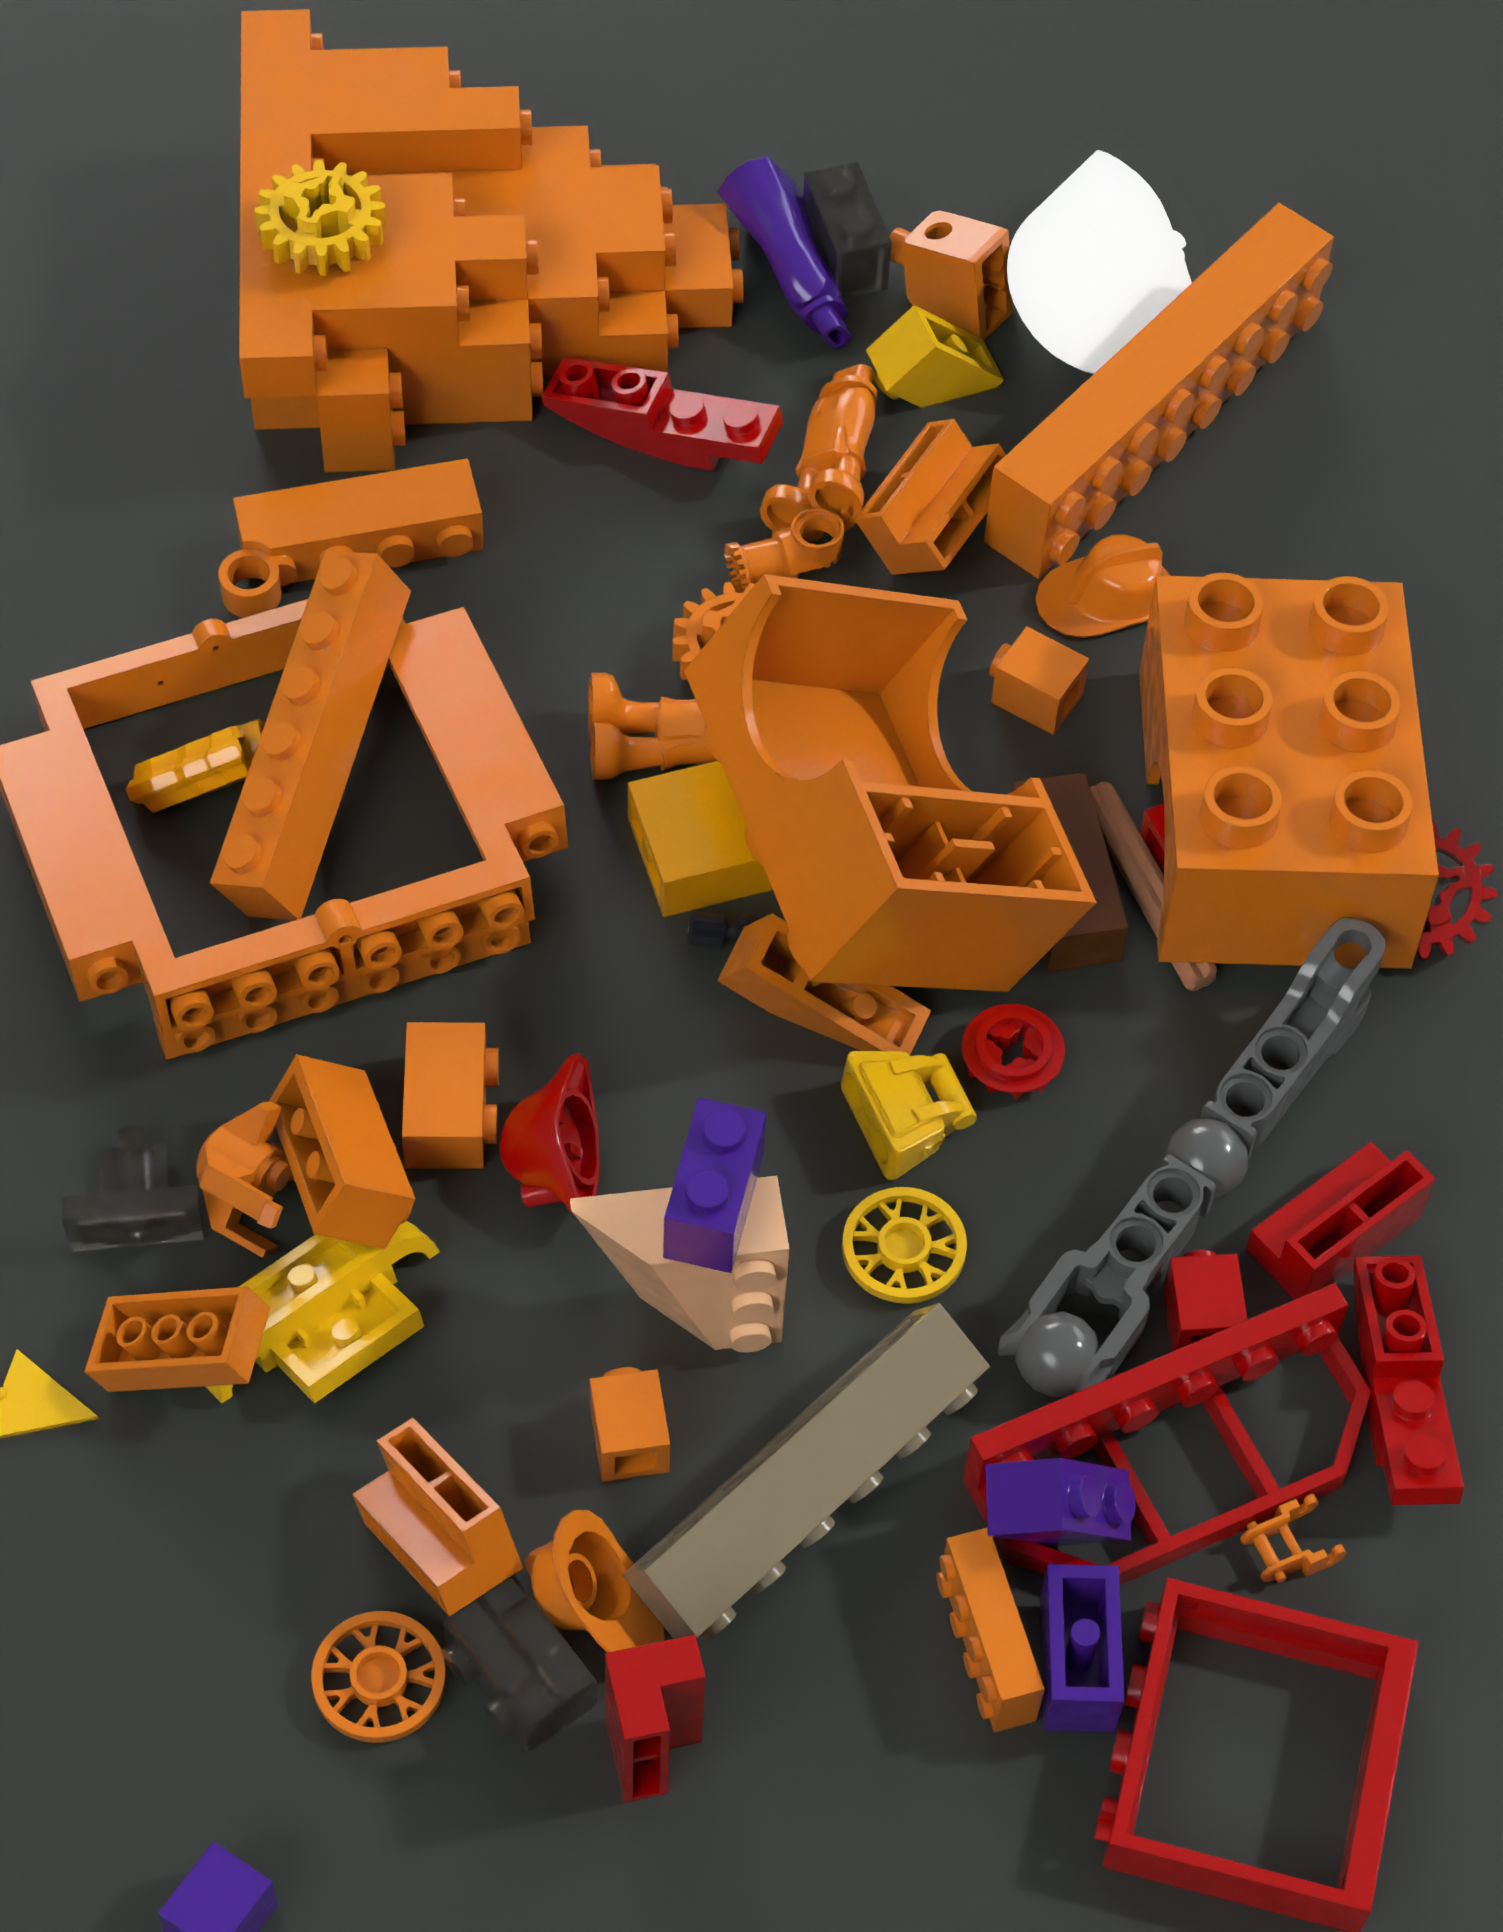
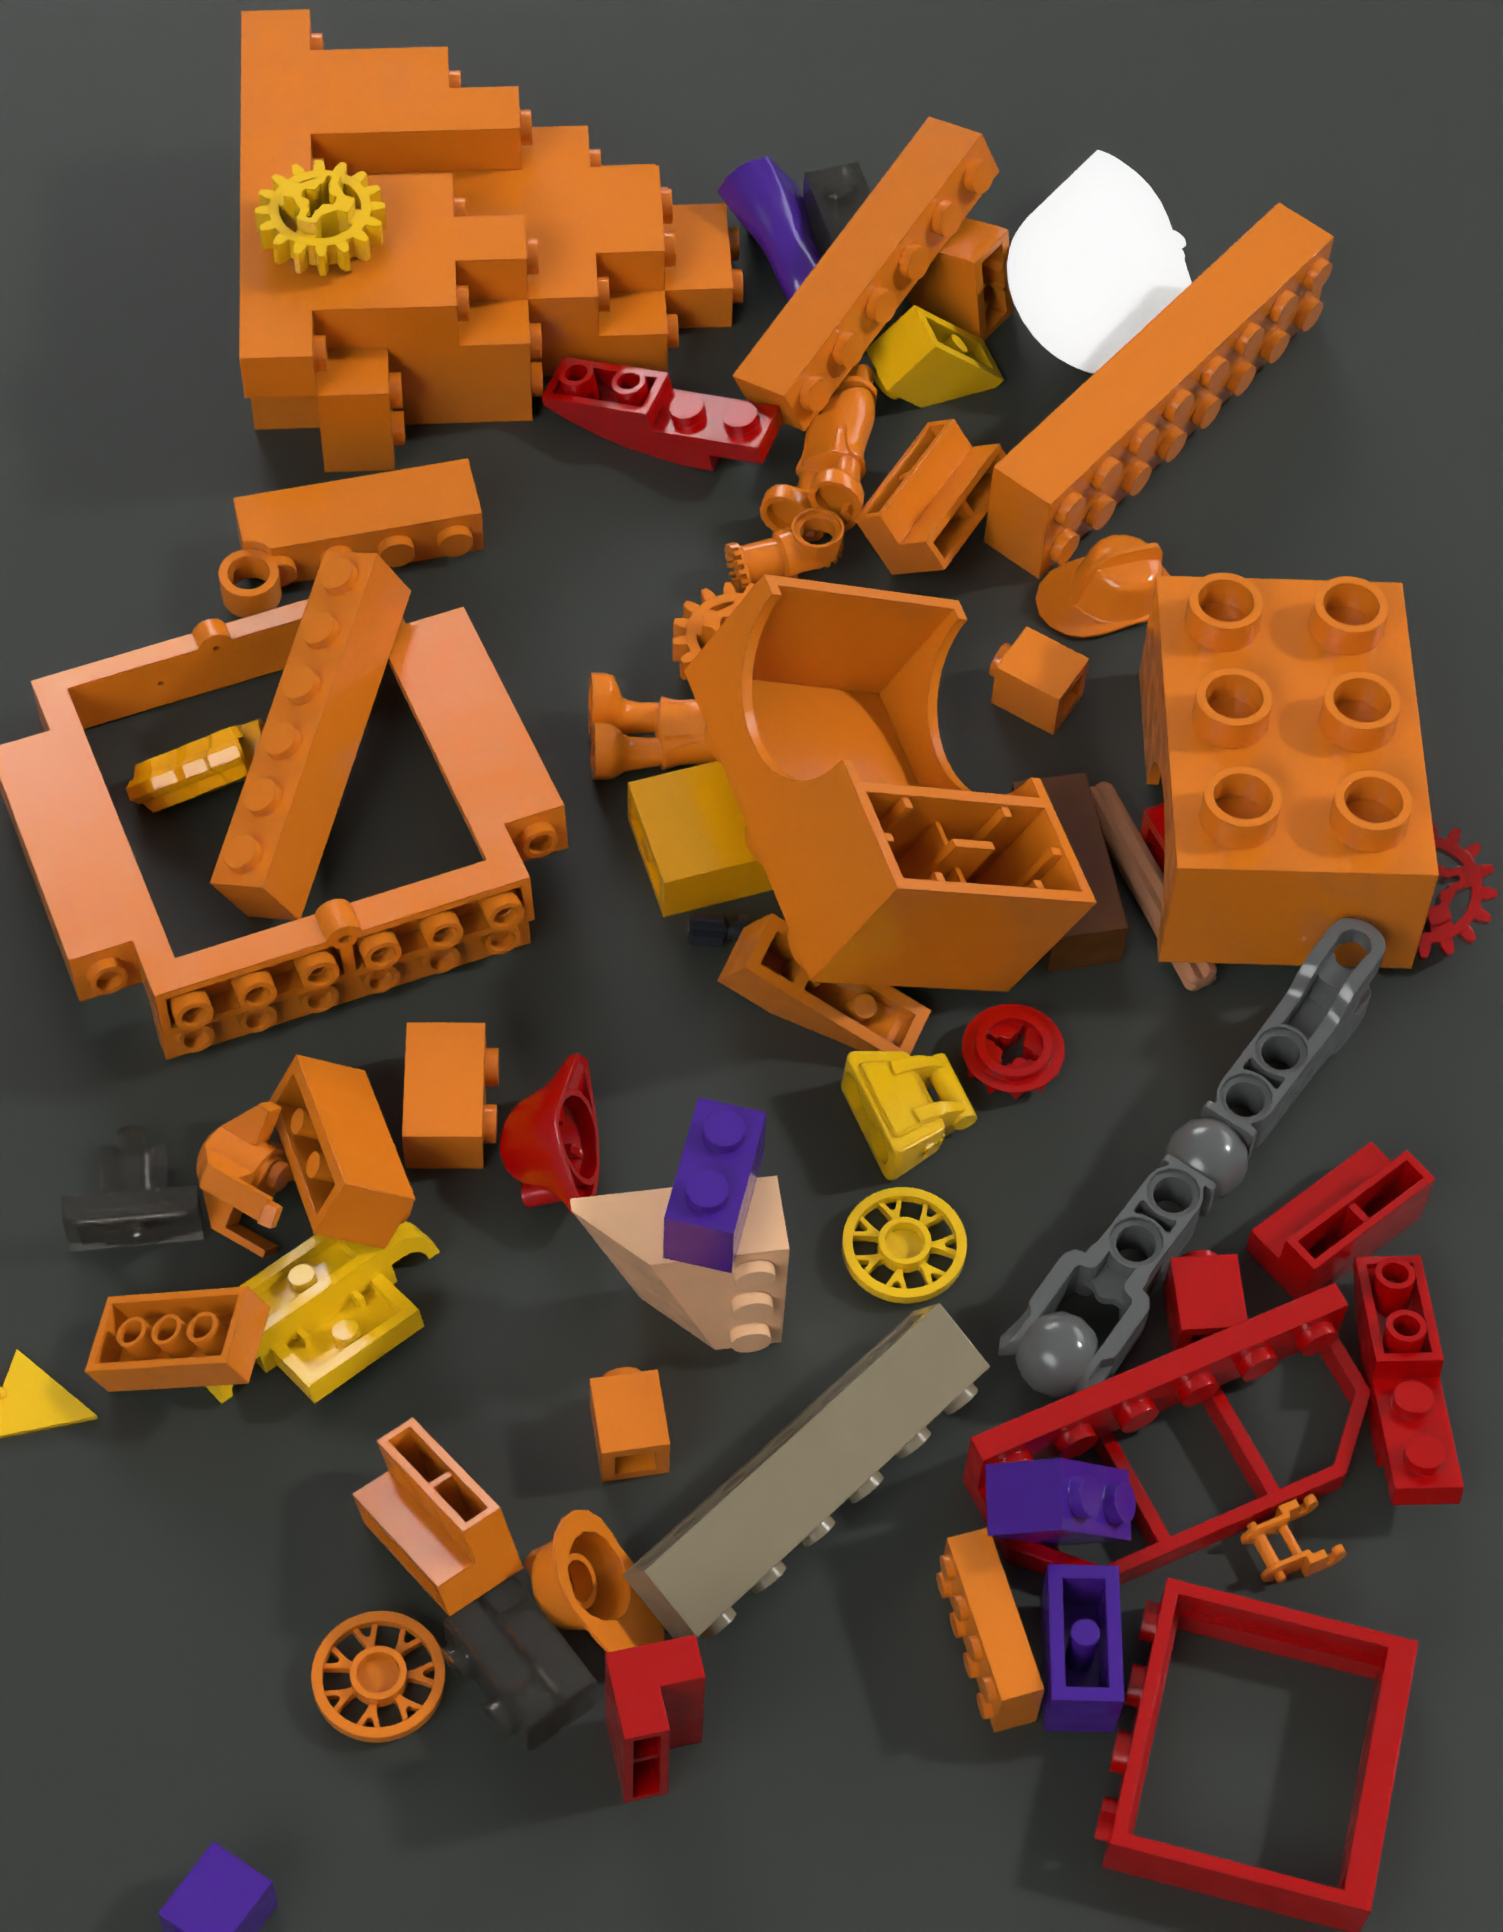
none -> orange brick [732,116,1000,431]

